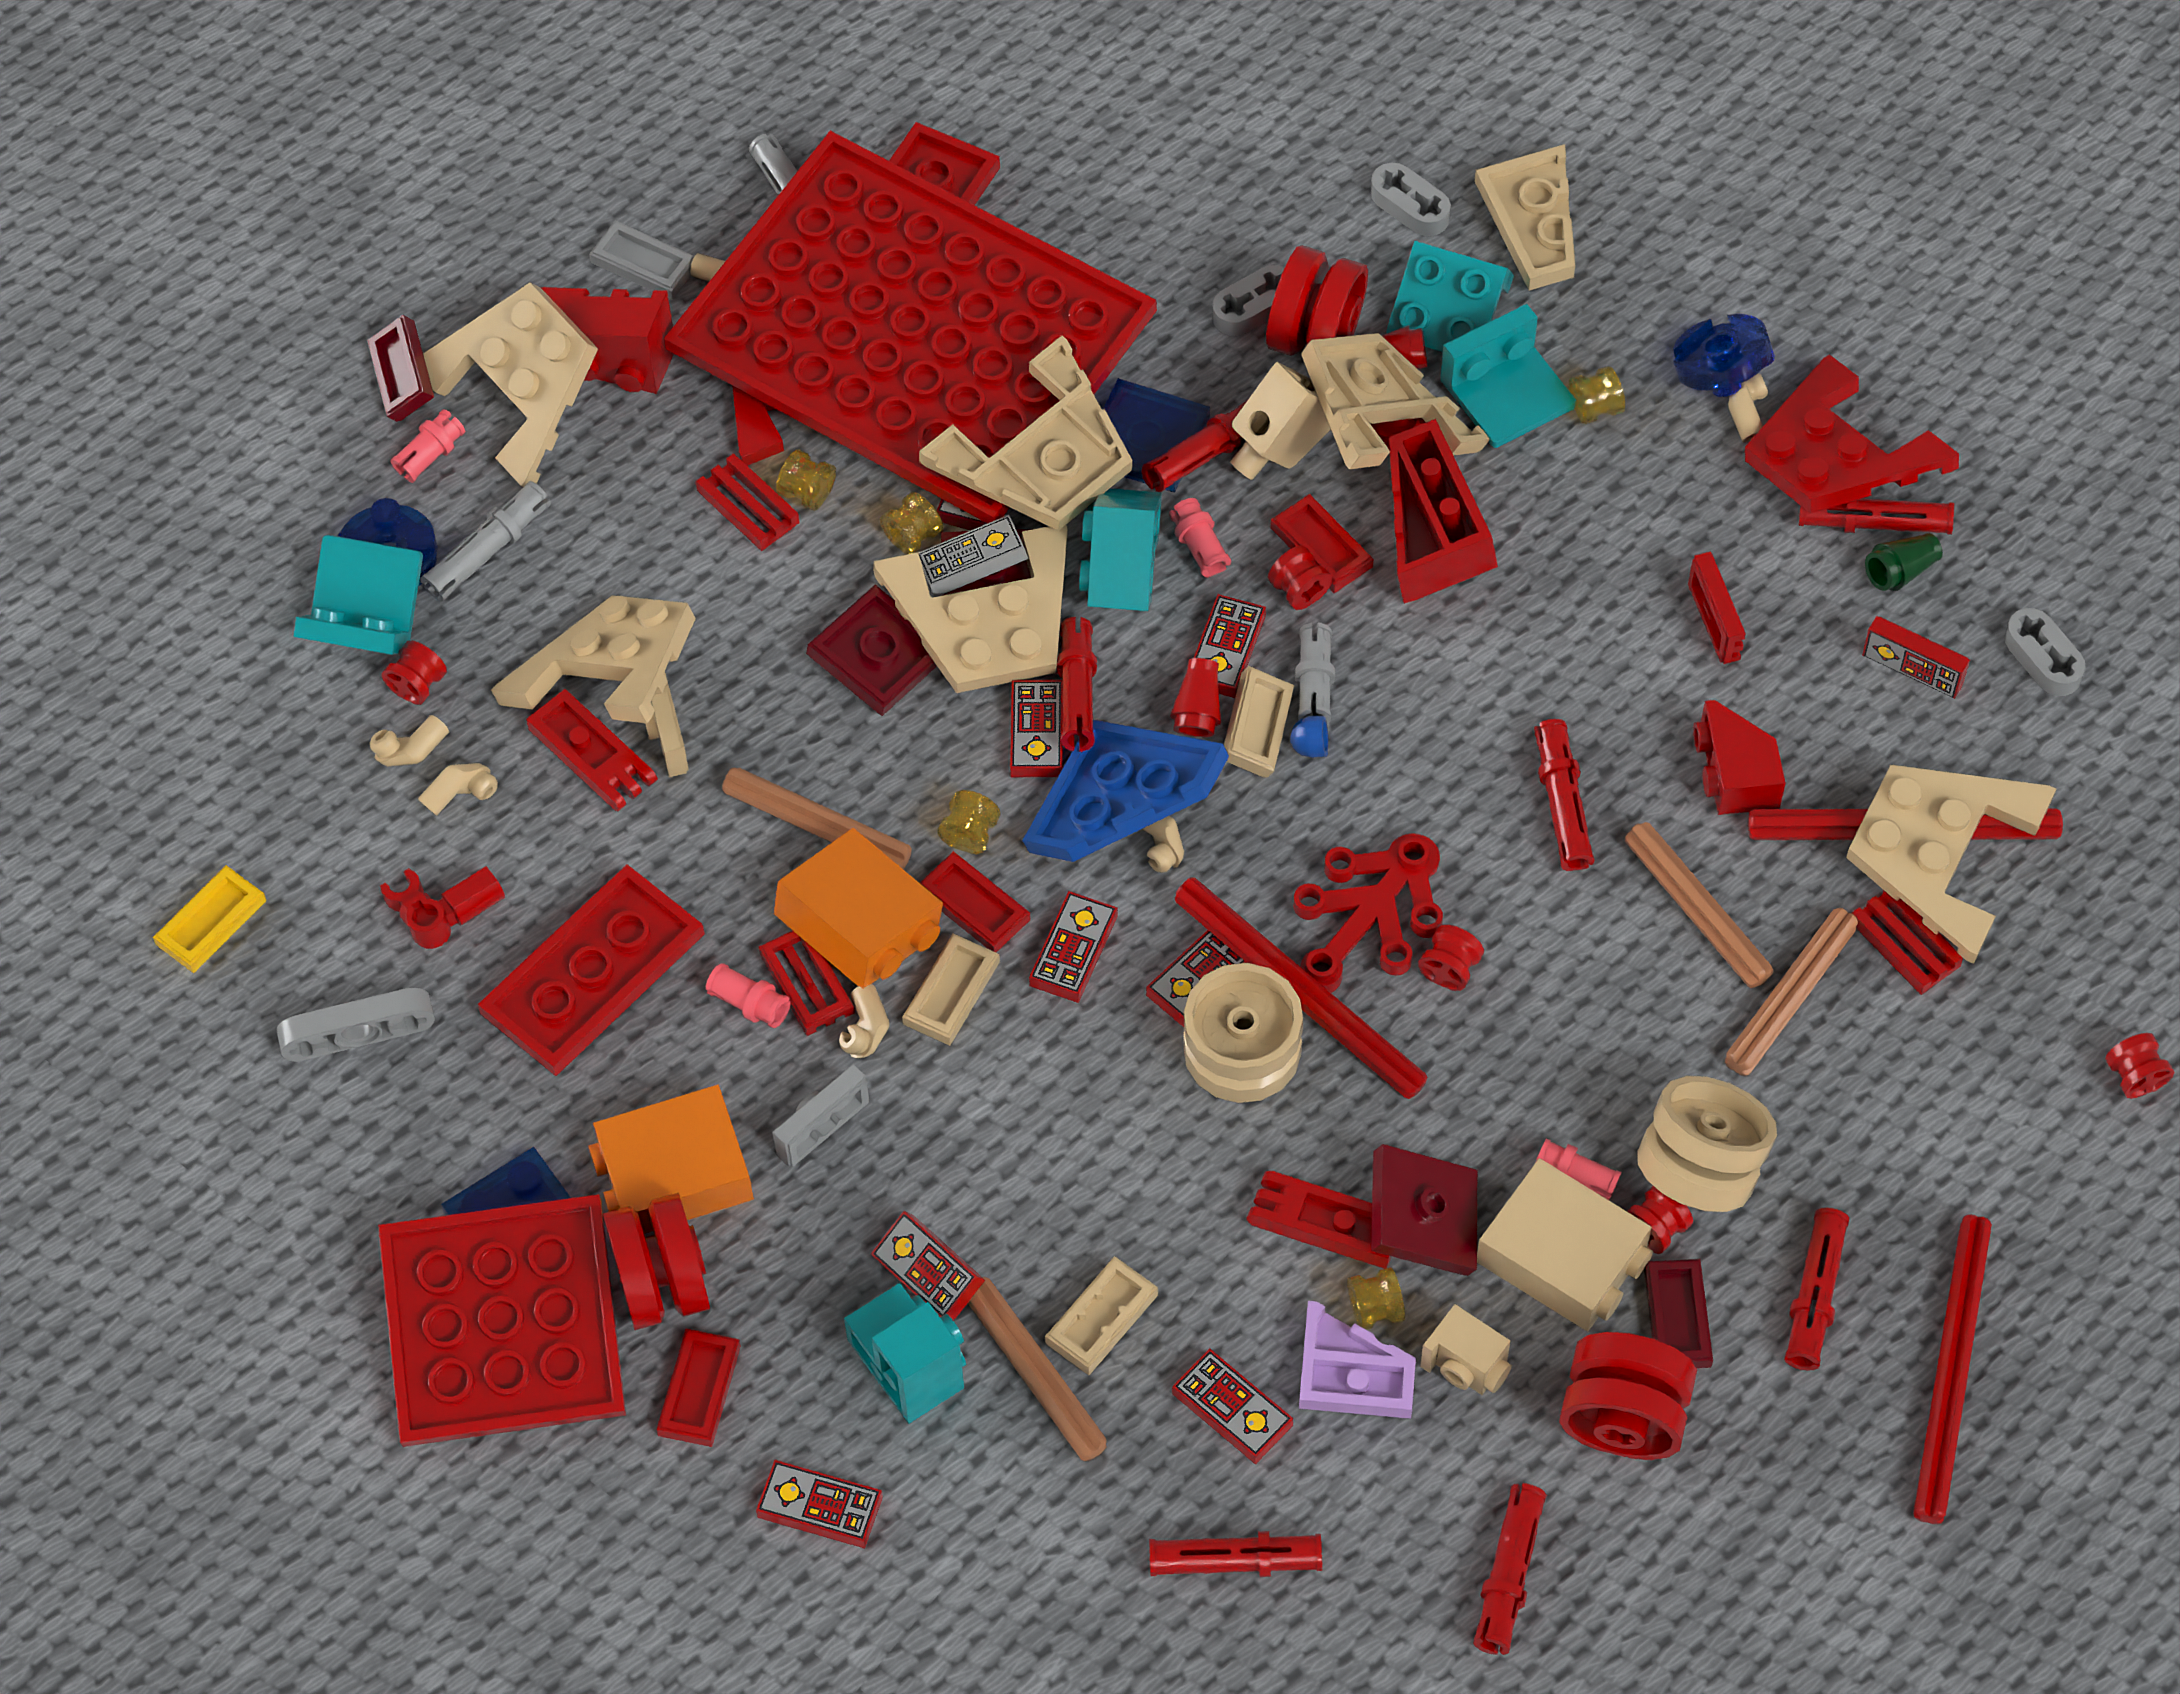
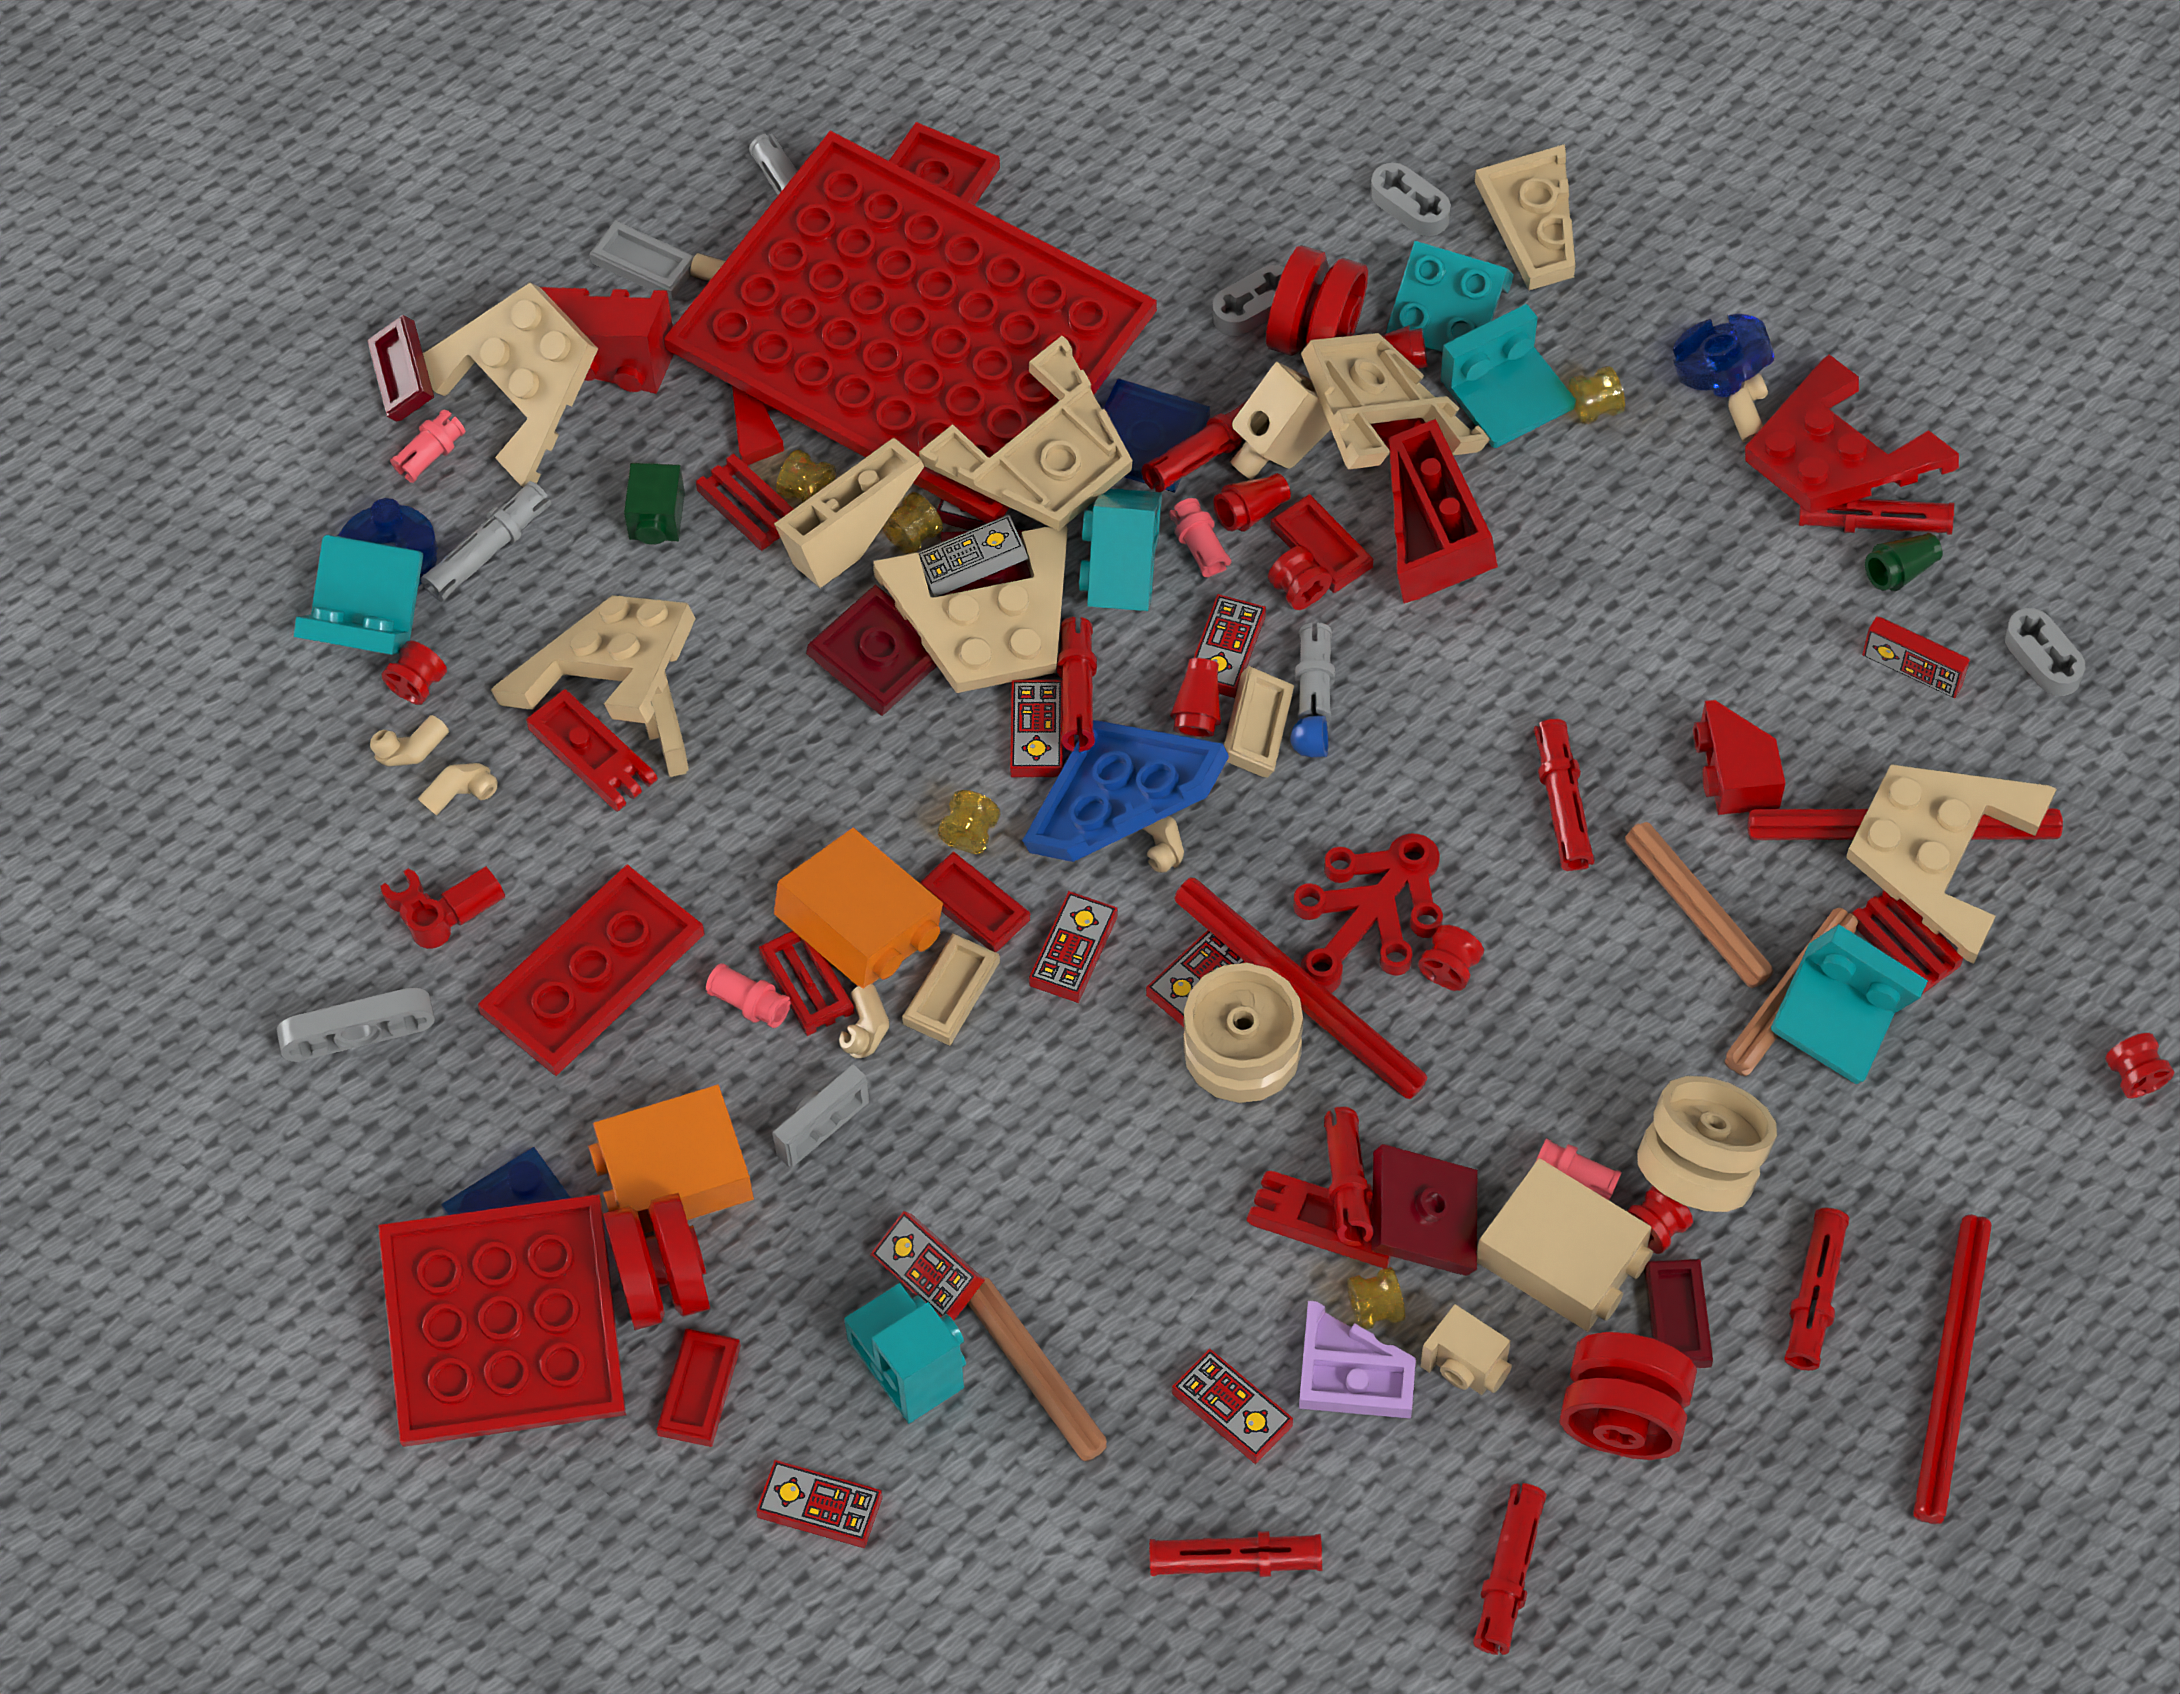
yellow tile [153,865,267,973] -> none
nougat axle [722,768,912,870] -> none
tan plate [1045,1256,1158,1375] -> none
red tile [1688,551,1746,664] -> none
none -> dark green brick [624,463,685,545]
none -> tan slope [774,438,924,588]
none -> red cone [1213,473,1291,532]
none -> red pin [1324,1107,1373,1246]
none -> teal bracket [1771,924,1928,1084]

